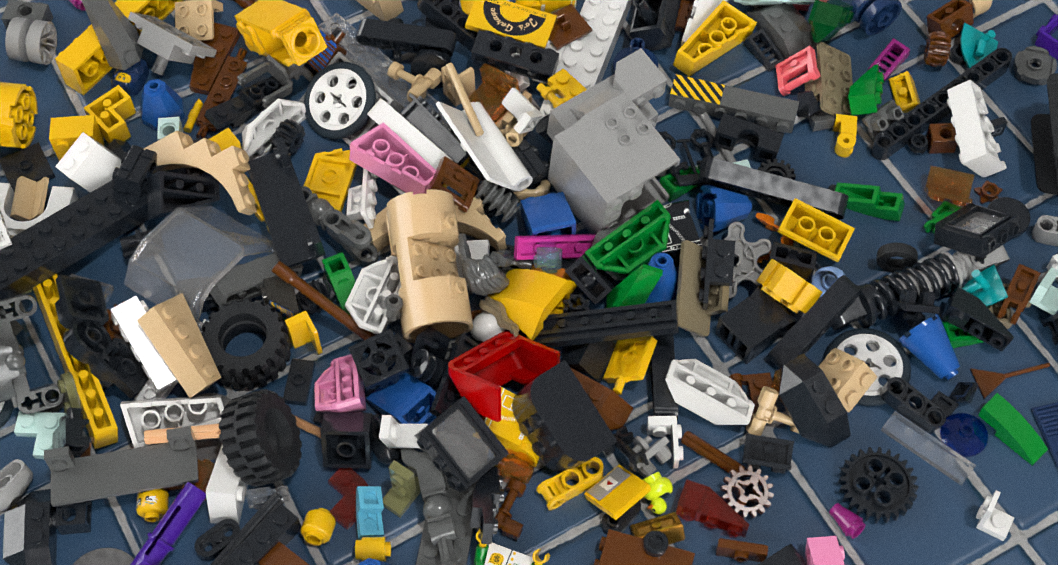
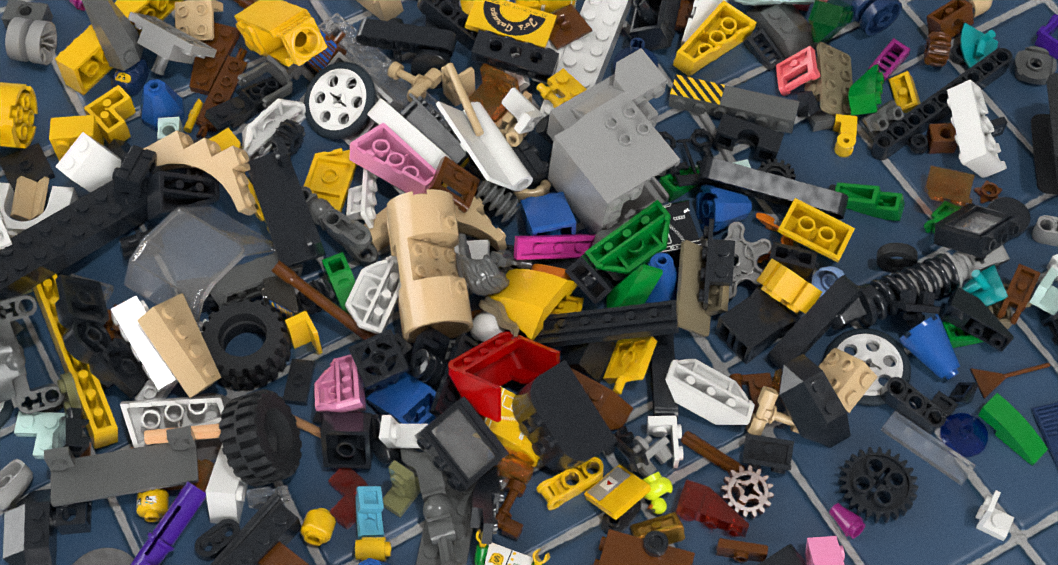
dark grey pin [384,294,403,321] -> none
clear light blue plate [534,247,562,273] -> none
black gear [563,293,590,313] -> none

